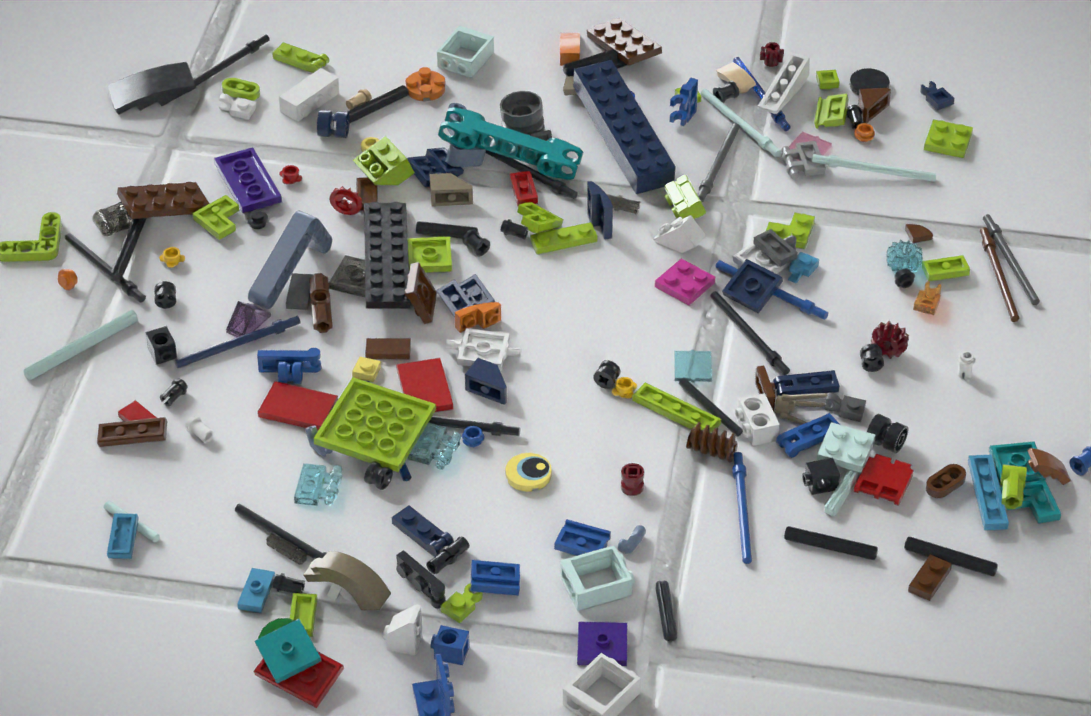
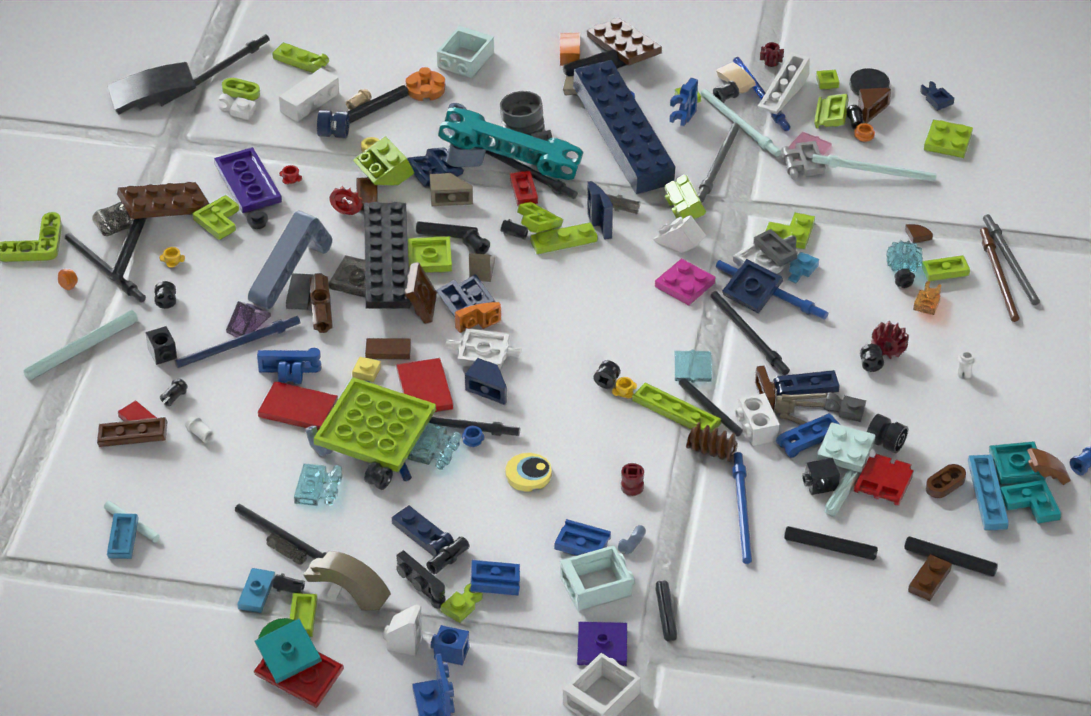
lime piece [1001,465,1027,509] -> none
none -> dark tan slope [469,253,495,282]

